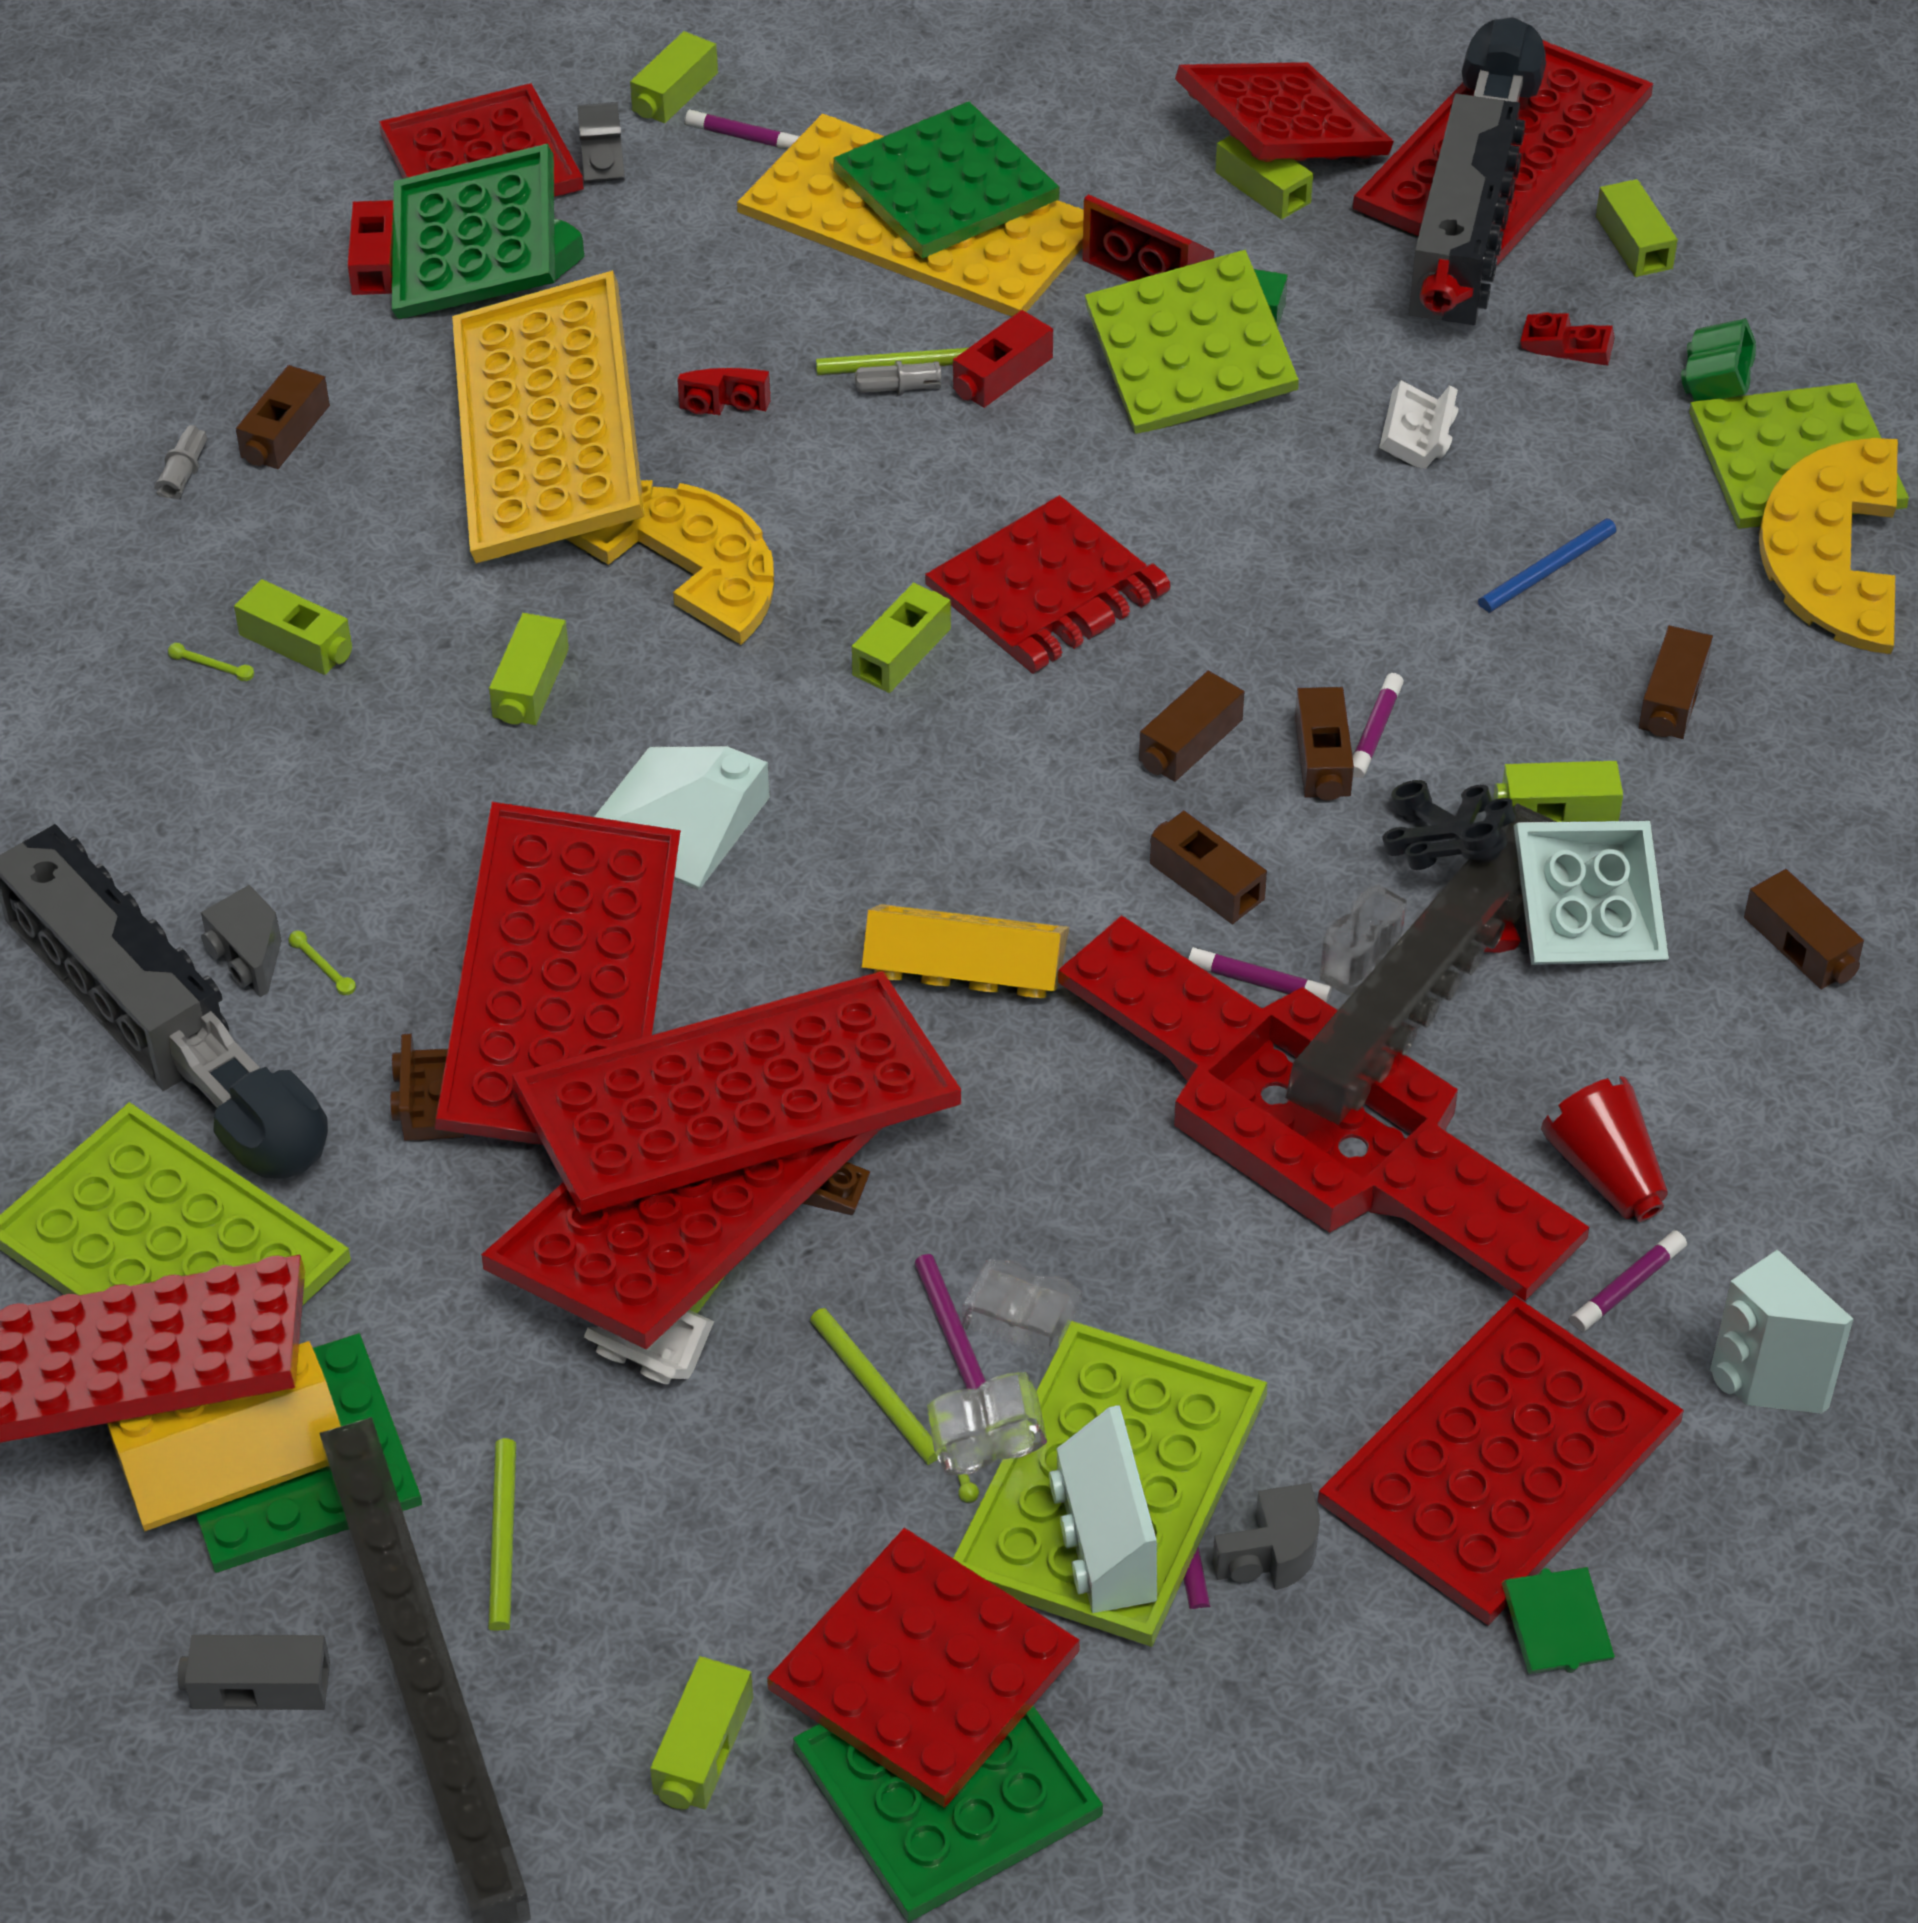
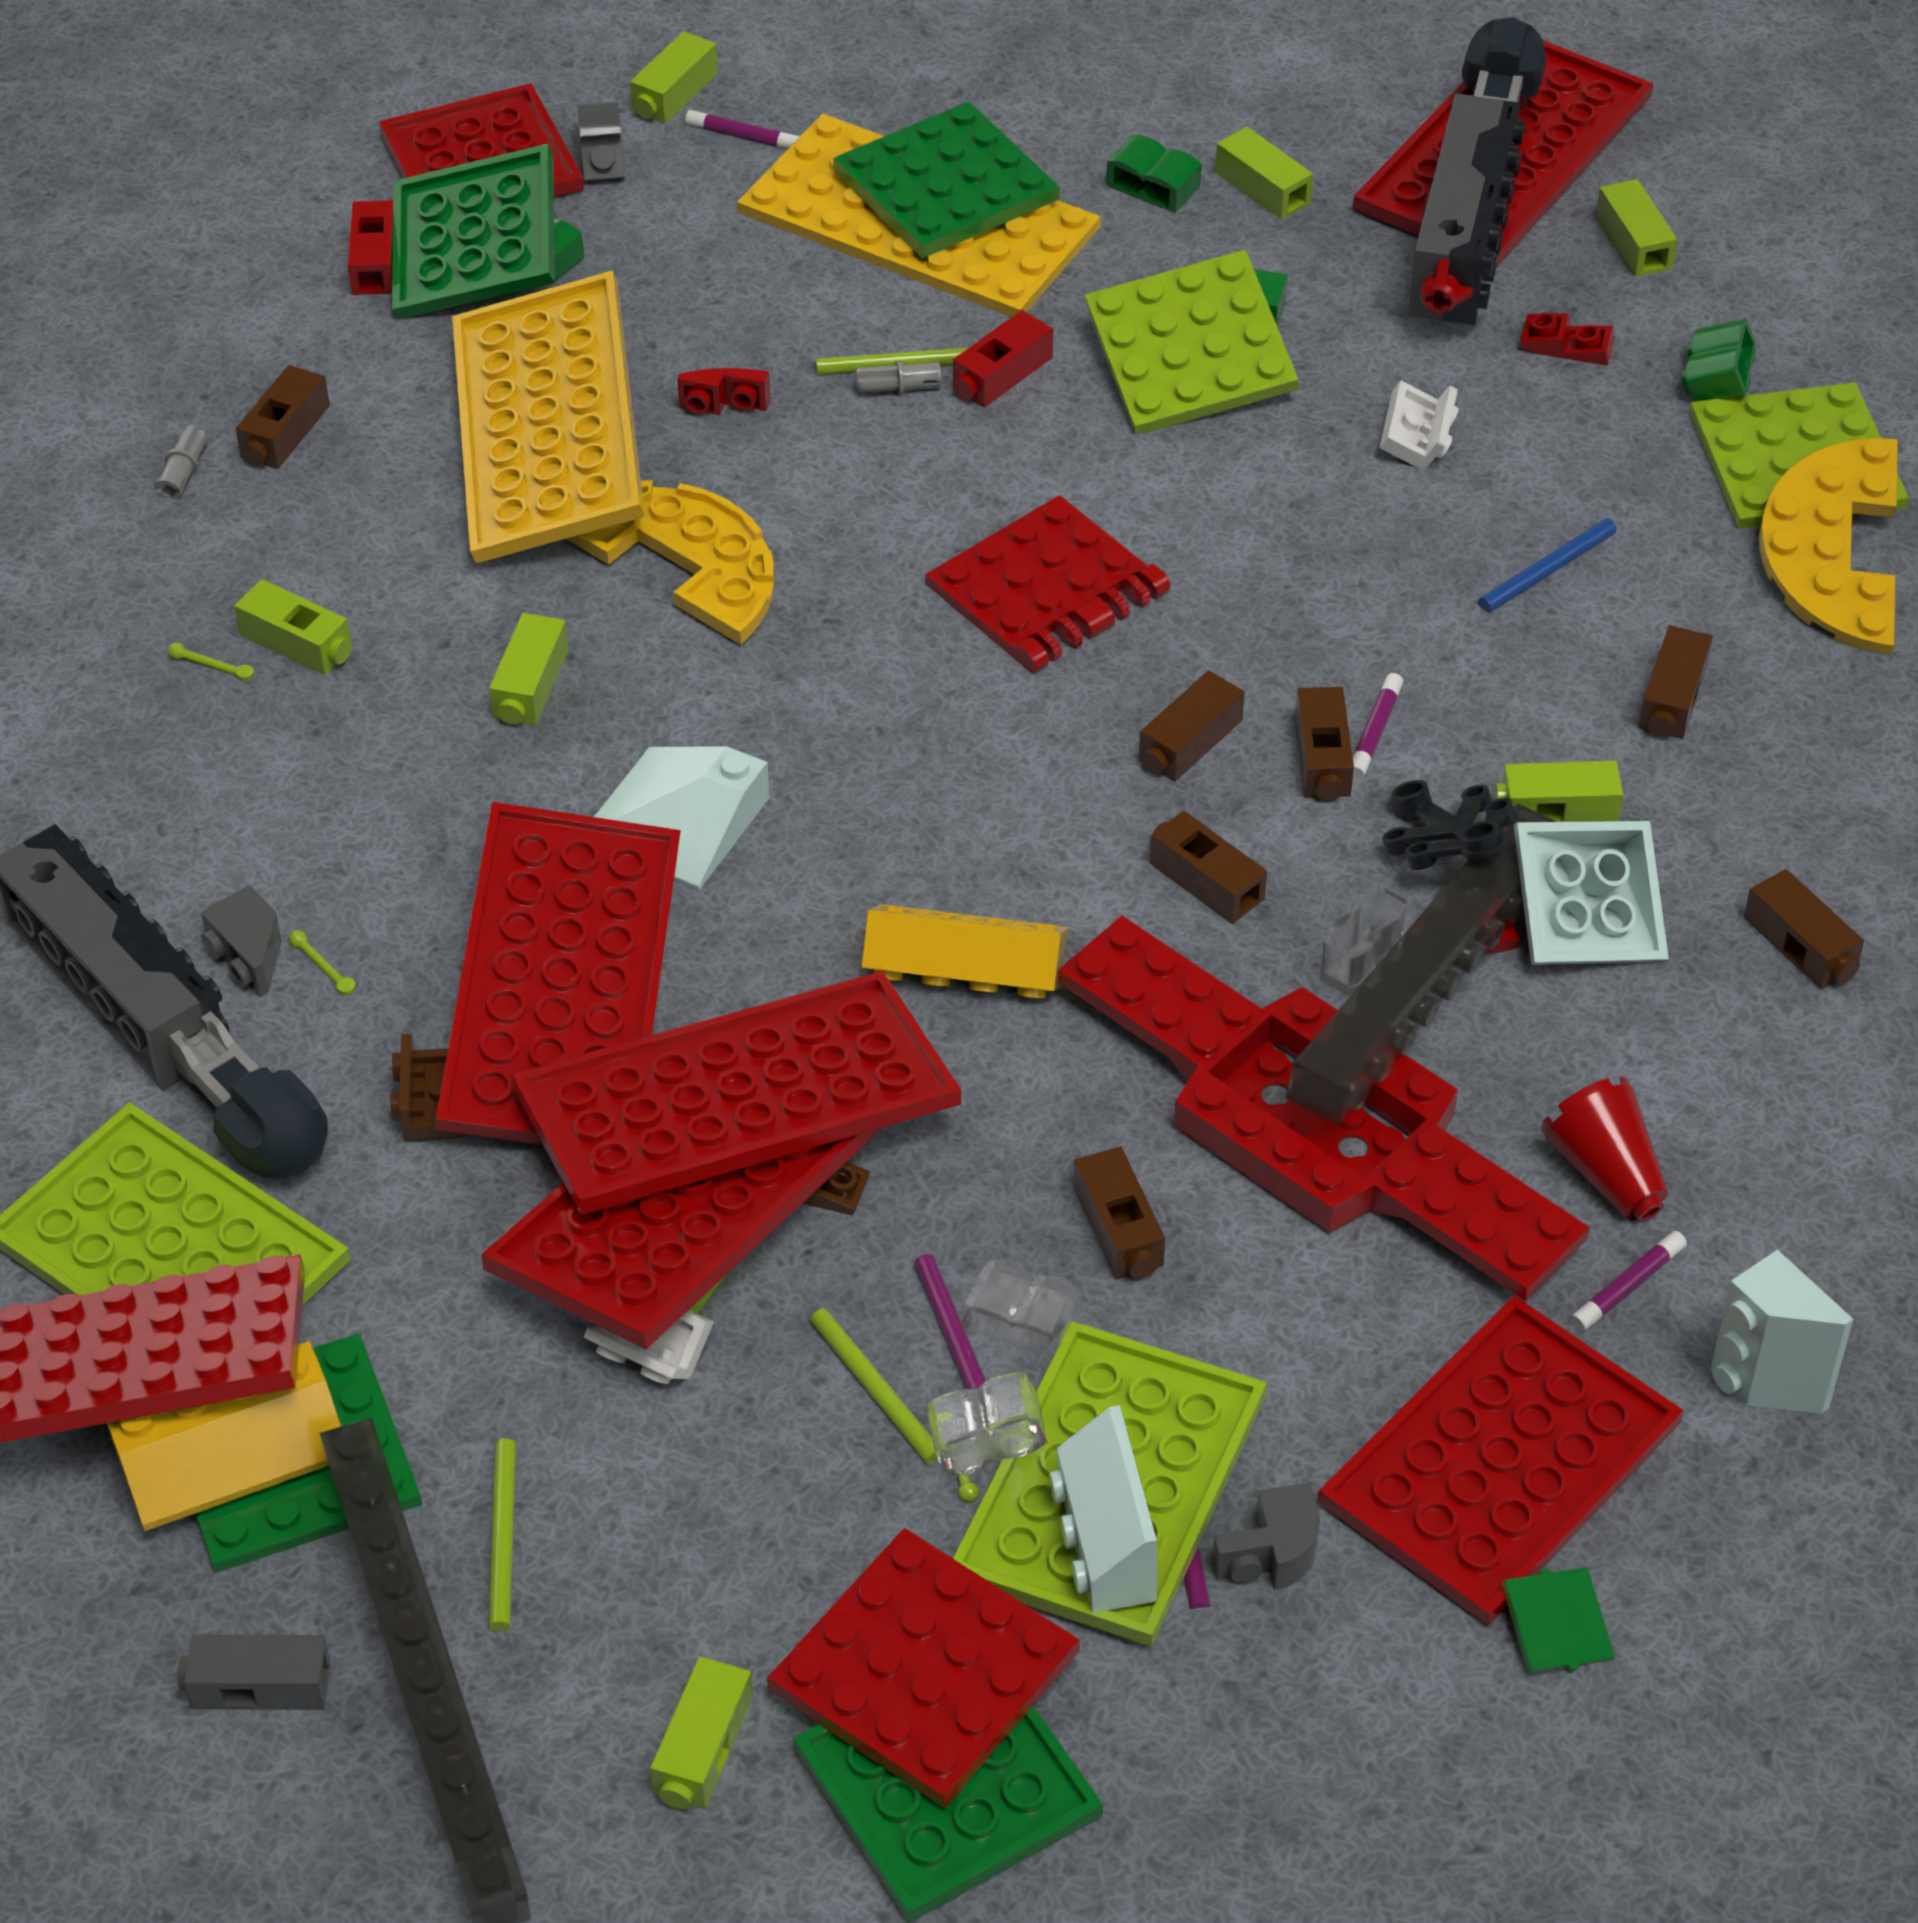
lime brick [851,582,951,693] -> none
red slope [1082,194,1215,282] -> none
red plate [1175,62,1394,162] -> none
magenta bar [1189,947,1332,1002] -> none
none -> reddish brown brick [1073,1146,1165,1280]
none -> green brick [1106,135,1202,213]

